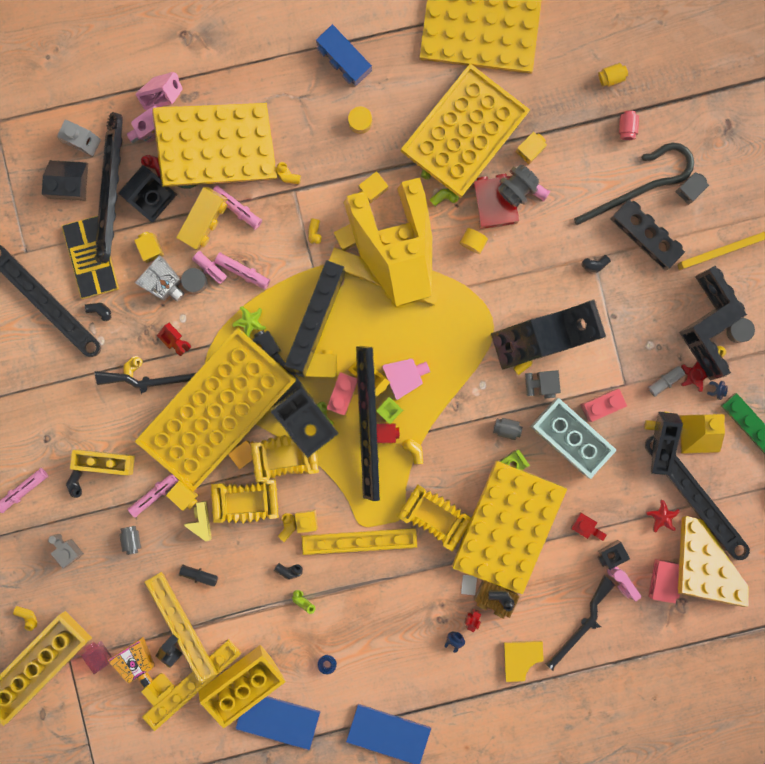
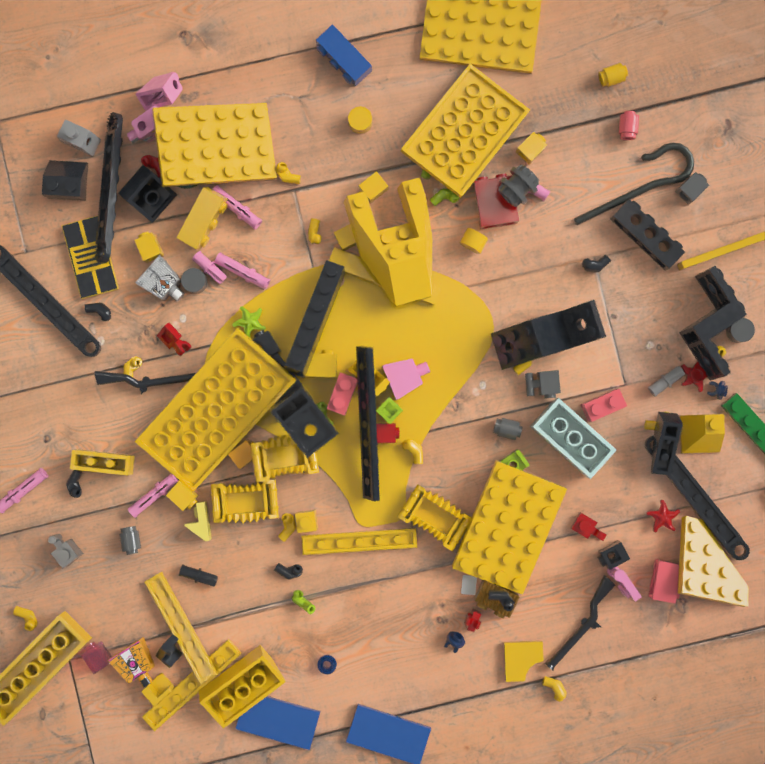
none -> yellow arm [542,676,566,702]

